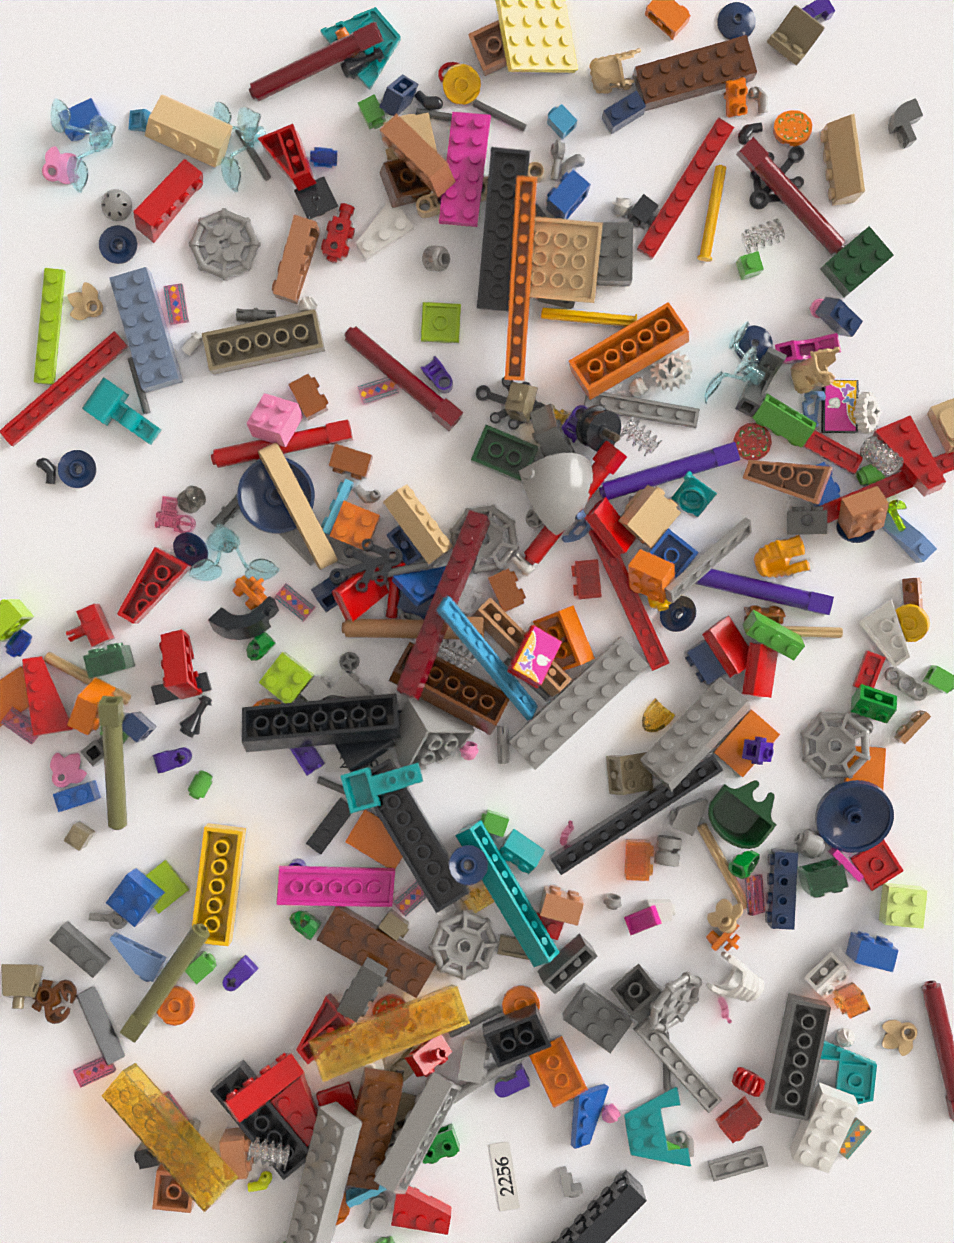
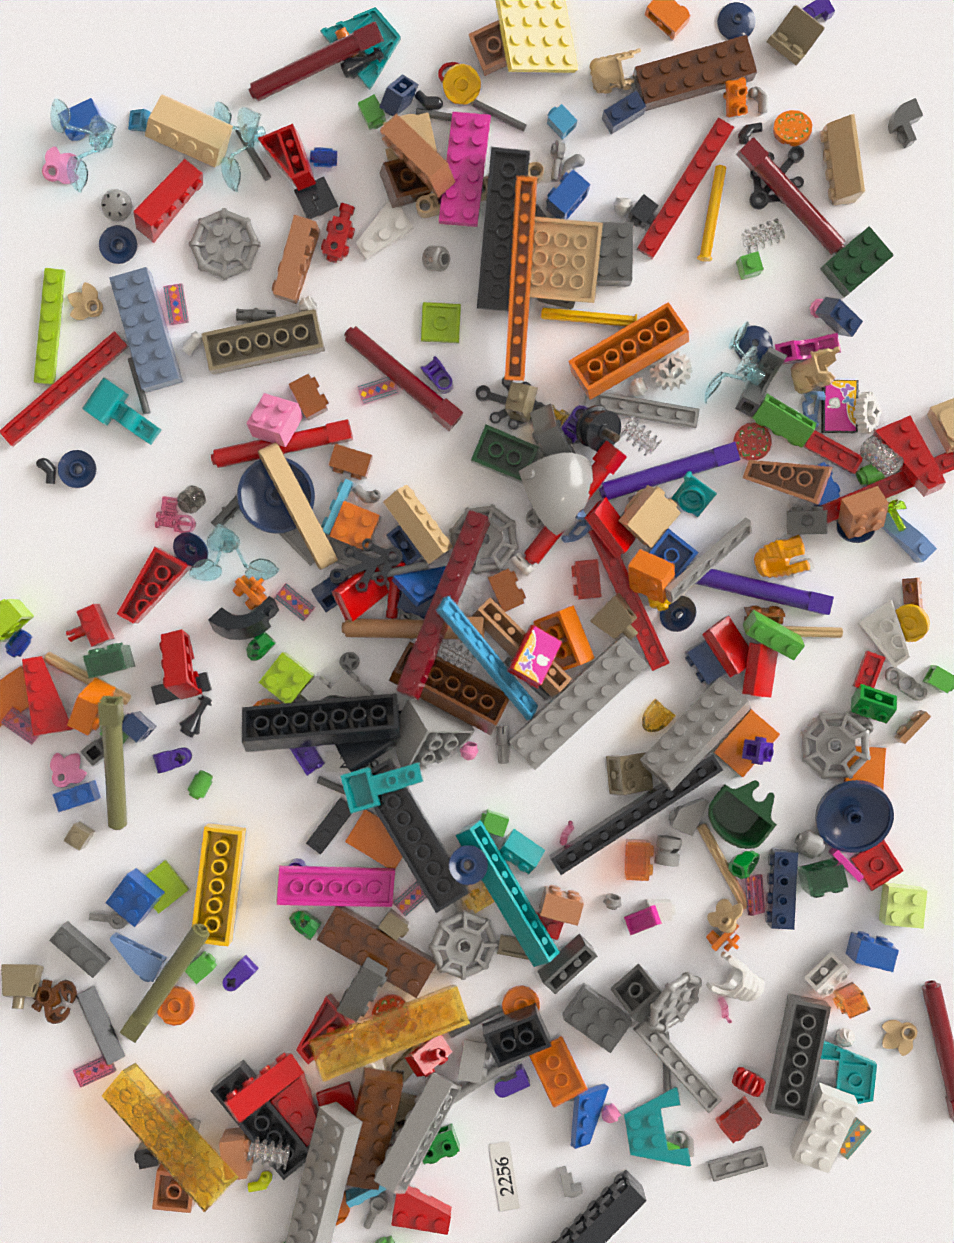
none -> dark tan torso [590,593,638,641]

